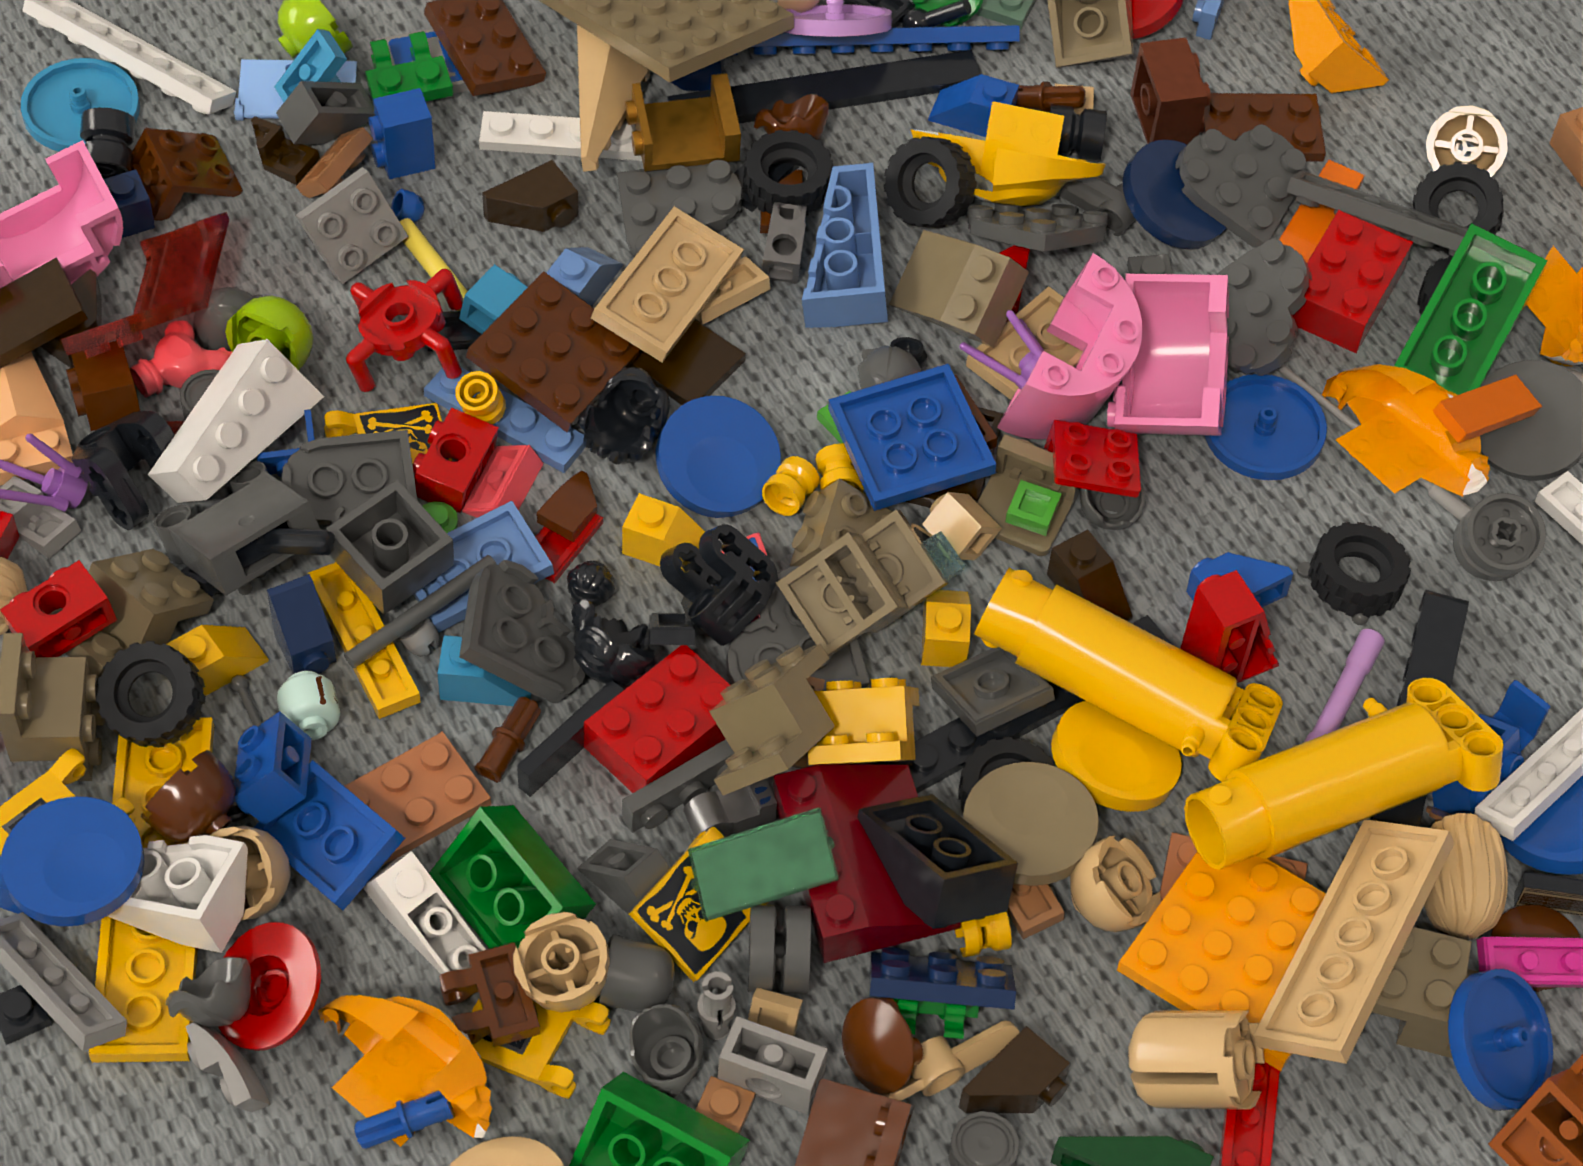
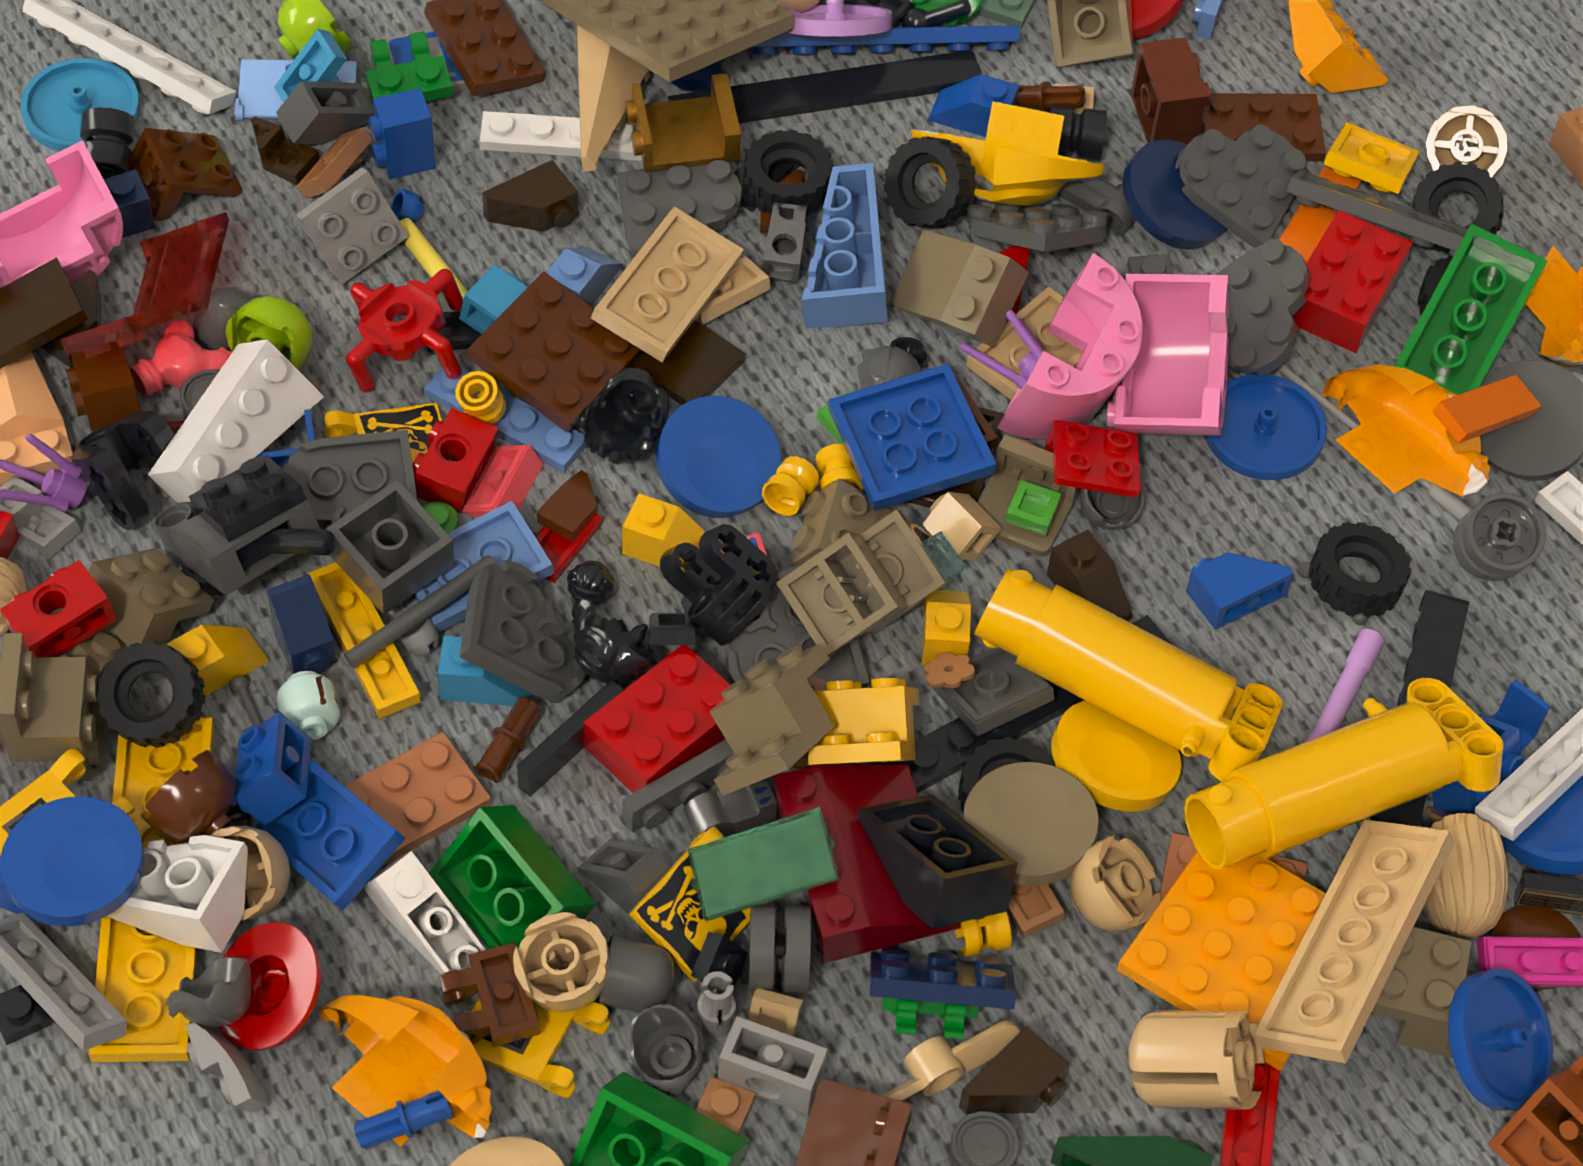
reddish brown hair [754,94,829,140] -> none
reddish brown dish [842,997,923,1094] -> none
red wedge [1180,570,1279,683] -> none
none -> black plate [189,455,307,542]
none -> black plate [691,932,748,993]
none -> medium nougat plant [924,652,975,688]
none -> yellow plate [1324,122,1420,194]

